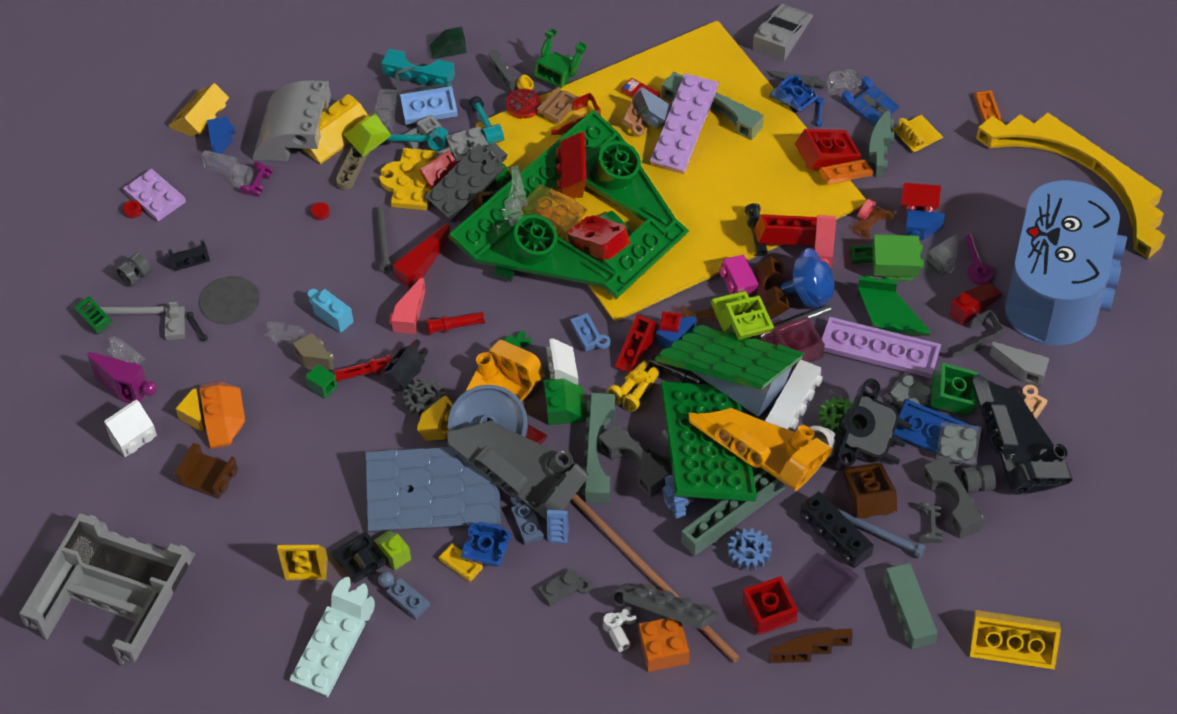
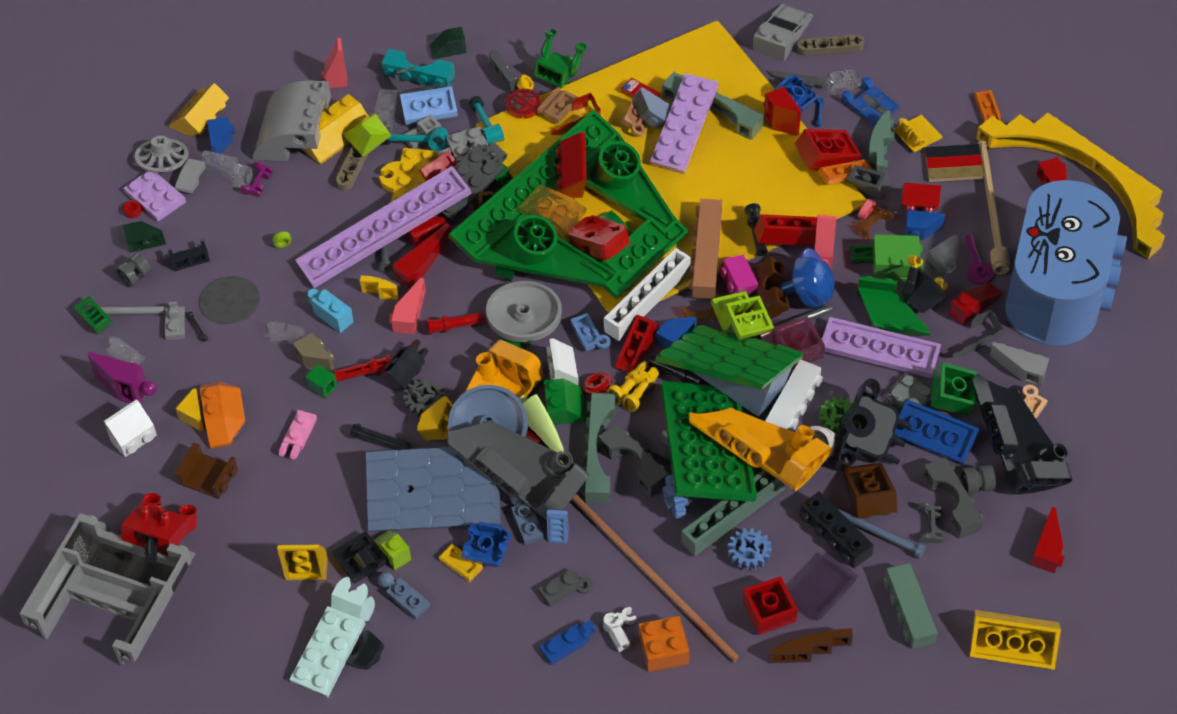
red tile [311,202,330,220] -> none
clear slope [502,166,528,226] -> none
dark grey hinge [612,583,718,629] -> none
red tile [659,311,681,333] -> none
light grey piece [936,422,981,467] -> none
none -> red piece [121,493,197,564]
none -> clear green slope [123,221,166,253]
none -> light grey wheel [135,136,189,173]
none -> light grey slope [175,159,206,194]
none -> lime tile [272,232,292,248]
none -> bright pink hinge [279,410,317,460]
none -> lavender plate [296,166,472,288]
none -> coral slope [321,38,348,88]
none -> black piece [346,630,384,670]
none -> black axle [350,423,411,450]
none -> yellow slope [360,275,398,300]
none -> red slope [404,217,446,247]
none -> light grey dish [486,281,562,342]
none -> yellowish green piece [519,394,564,465]
none -> blue hinge [539,620,596,665]
none -> red gear [582,372,613,396]
none -> white brick [604,248,691,341]
none -> nougat brick [689,199,722,299]
none -> red slope [763,87,801,136]
none -> dark tan beam [797,35,865,56]
none -> dark grey slope [847,165,892,200]
none -> black torso [901,255,948,313]
none -> flag [925,141,1011,274]
none -> red slope [1031,507,1065,574]
none -> red slope [1036,157,1067,185]

